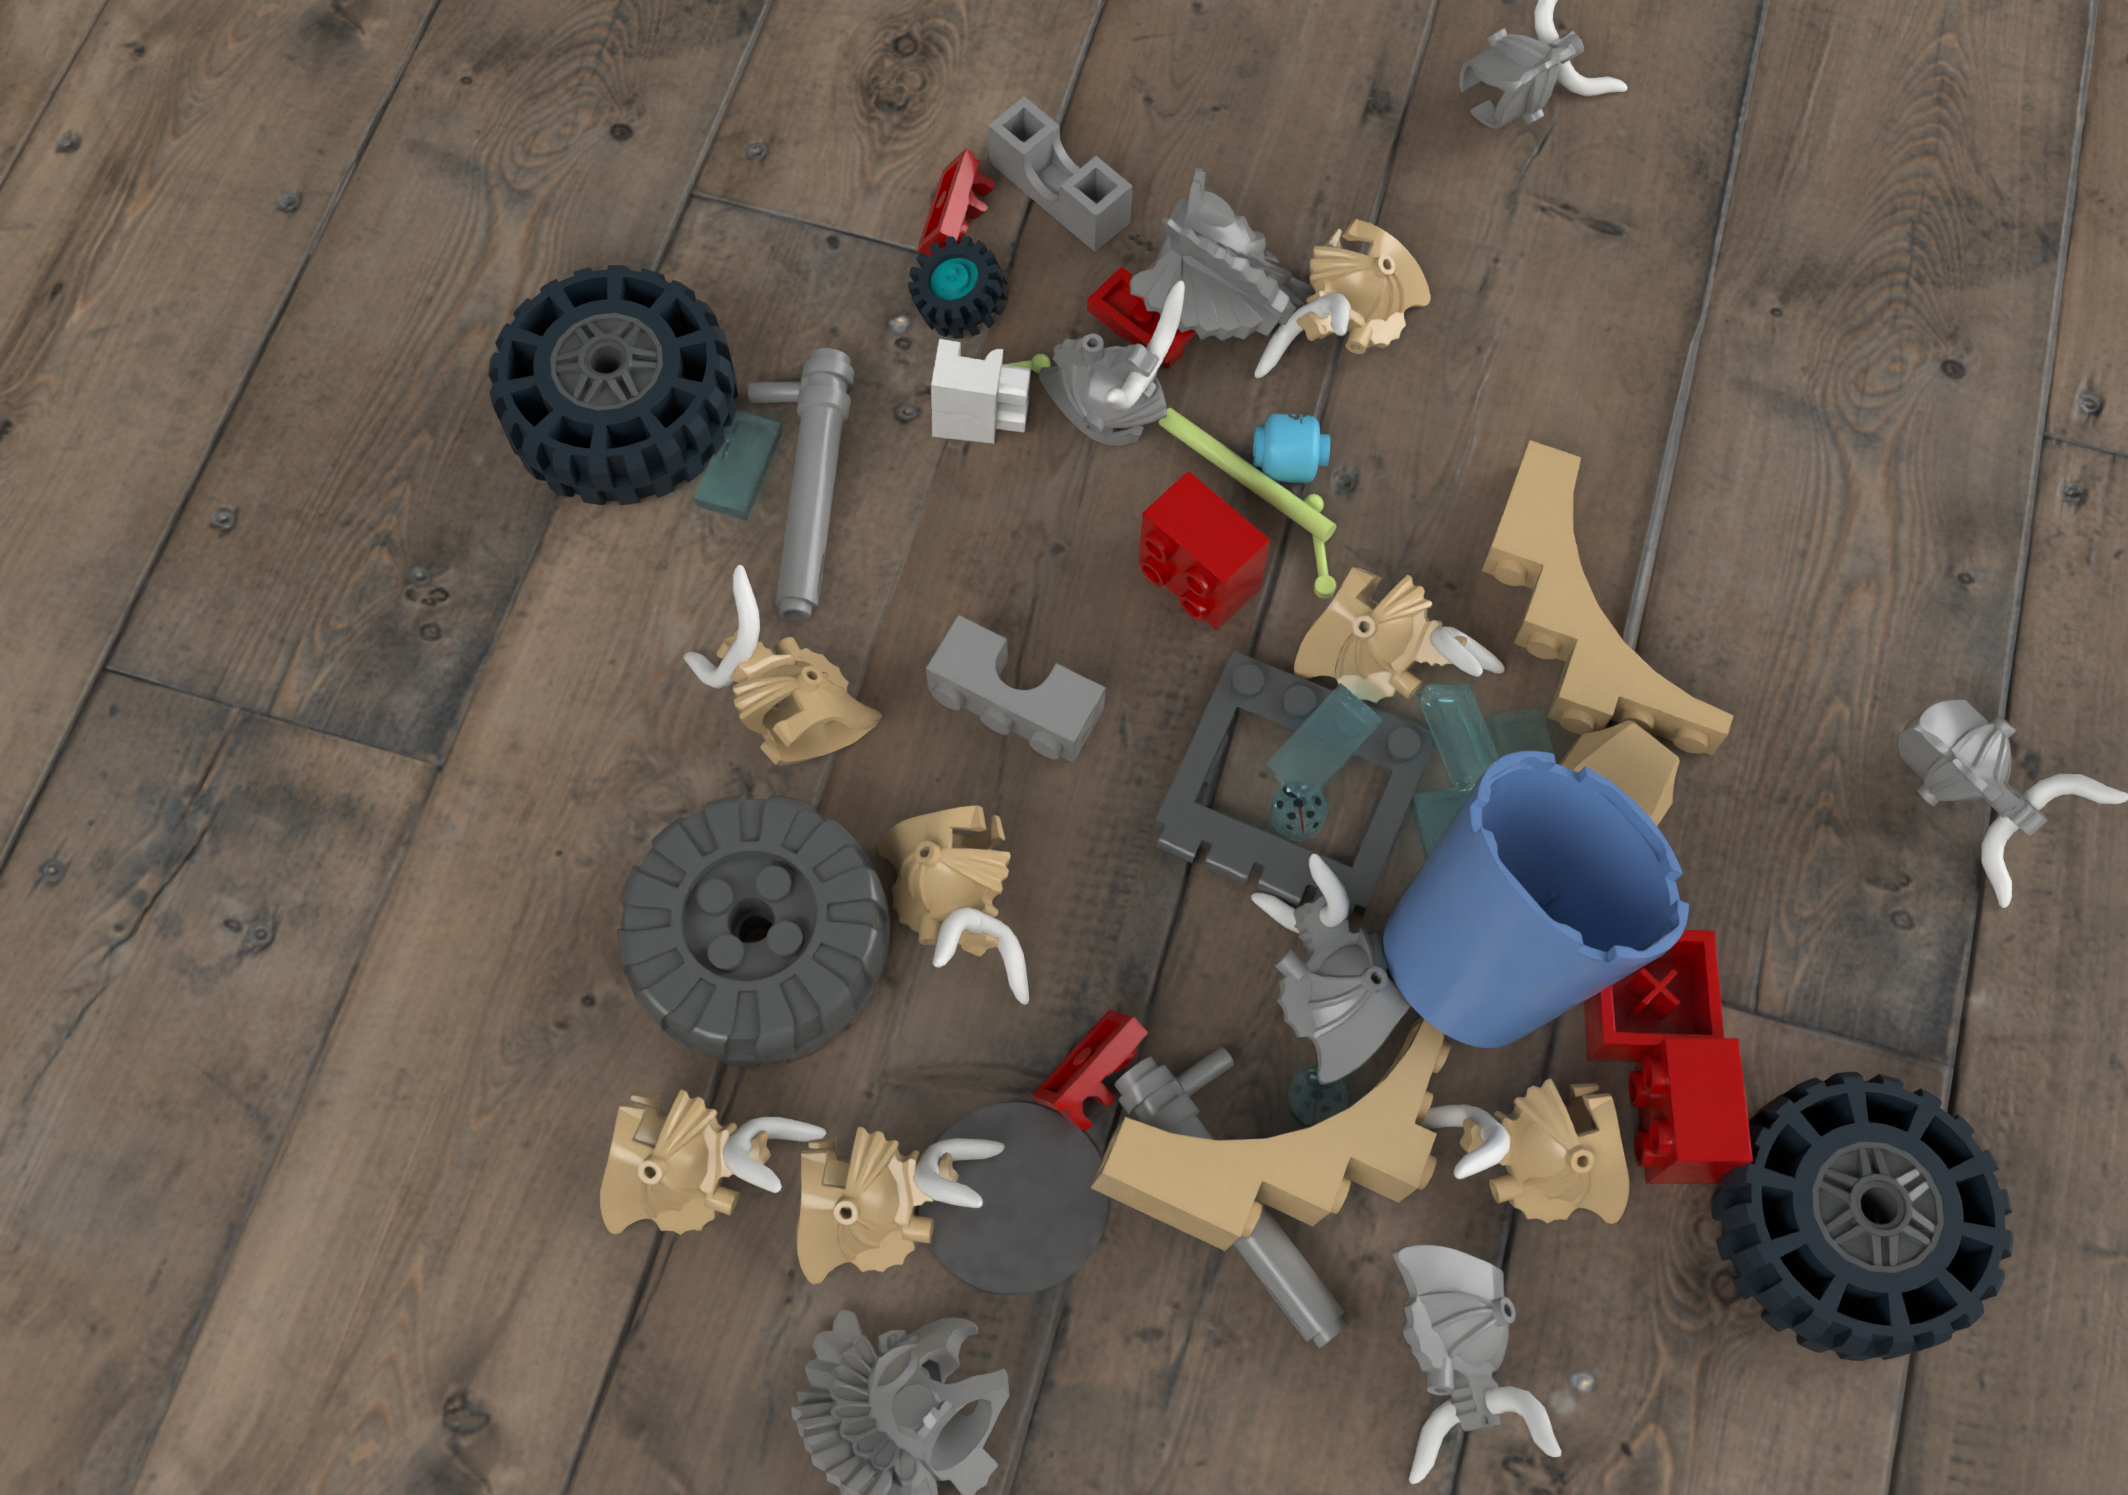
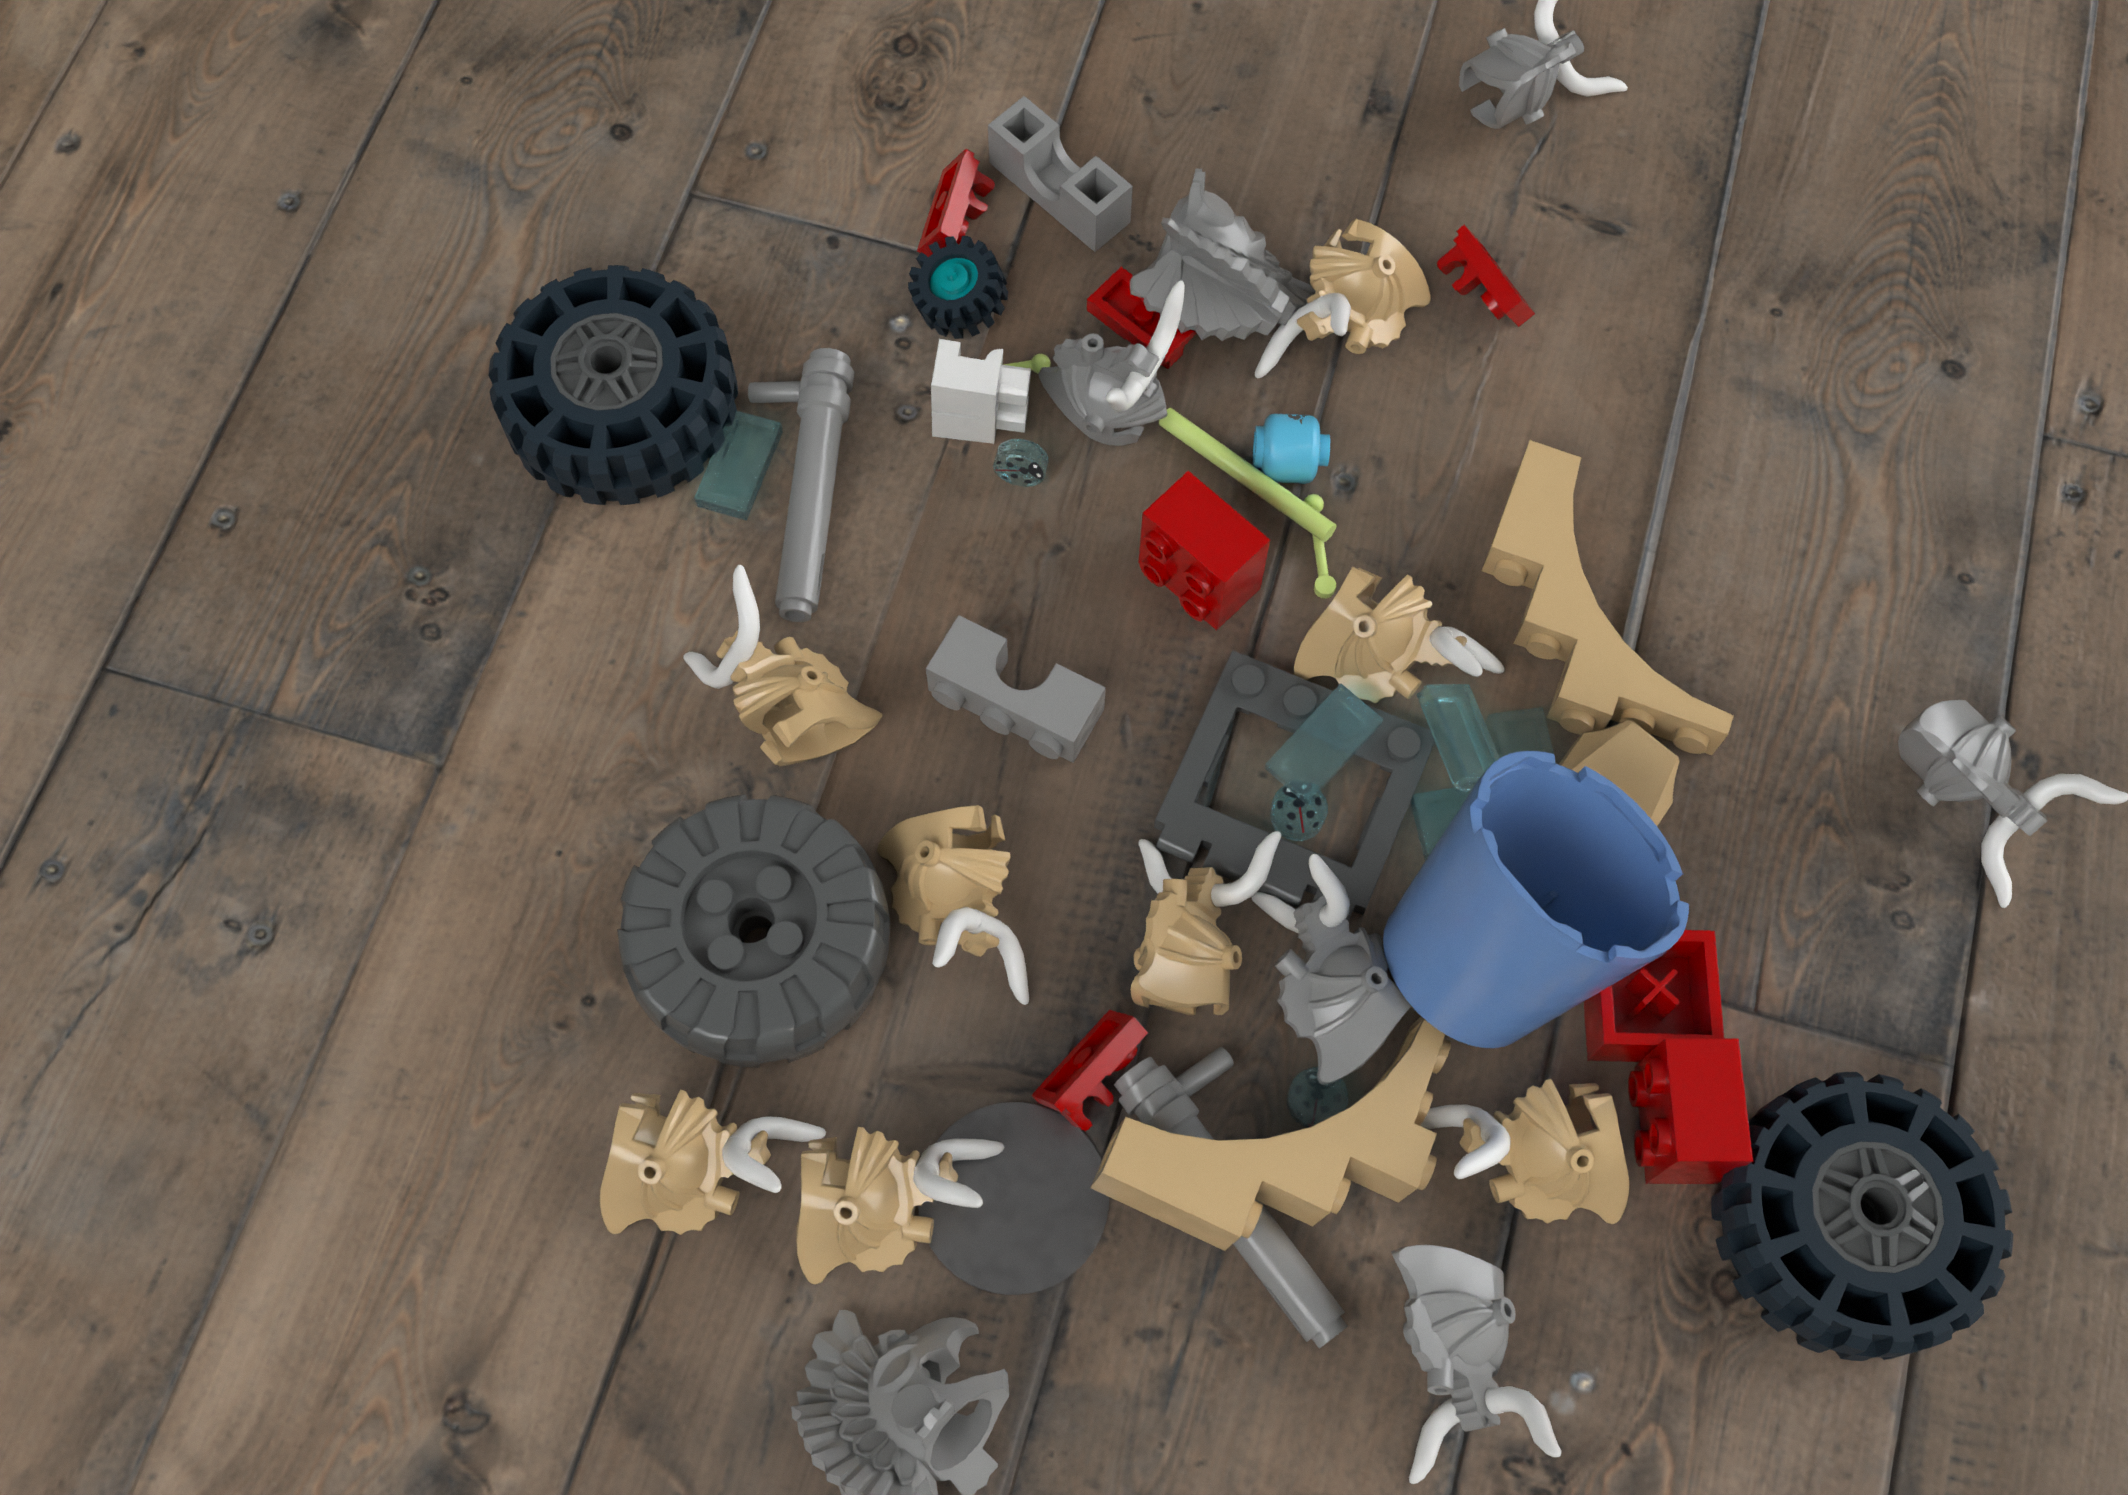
none -> clear light blue tile [993,439,1049,487]
none -> tan helmet [1130,831,1281,1015]
none -> red plate [1437,224,1535,327]

